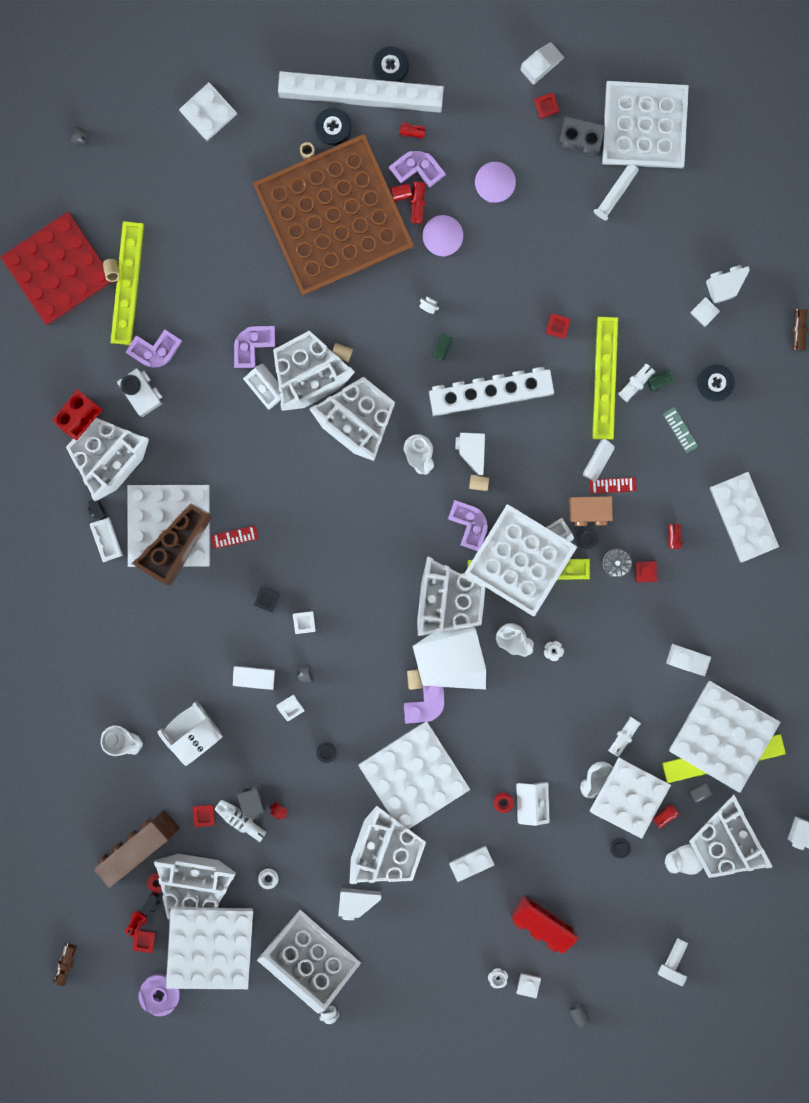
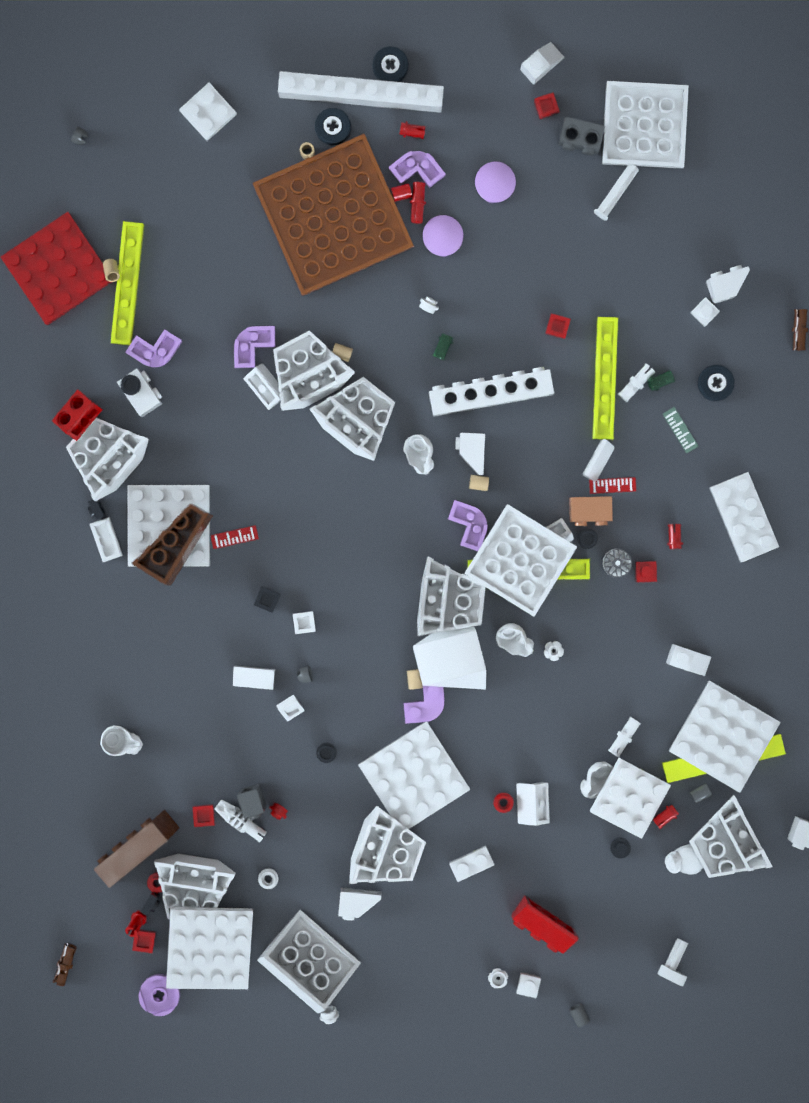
white piece [158,701,223,766] -> none

